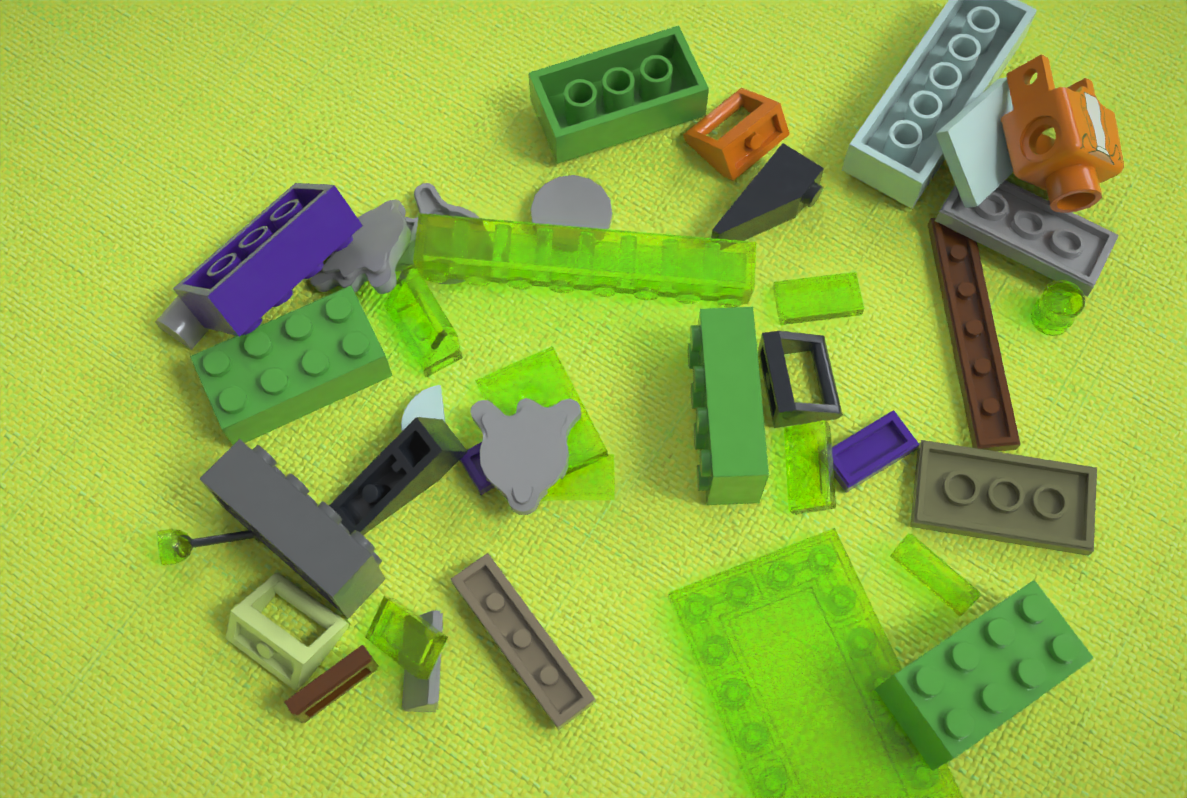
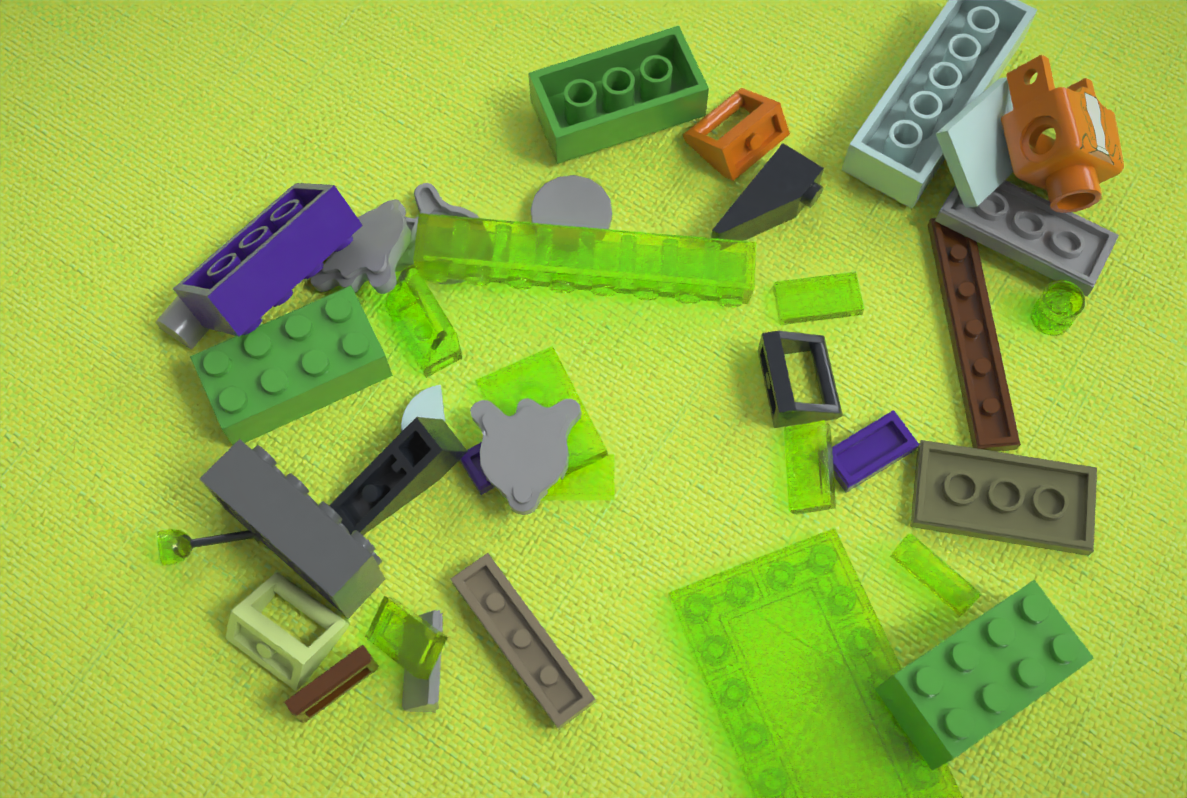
bright green brick [688,307,769,505] -> none

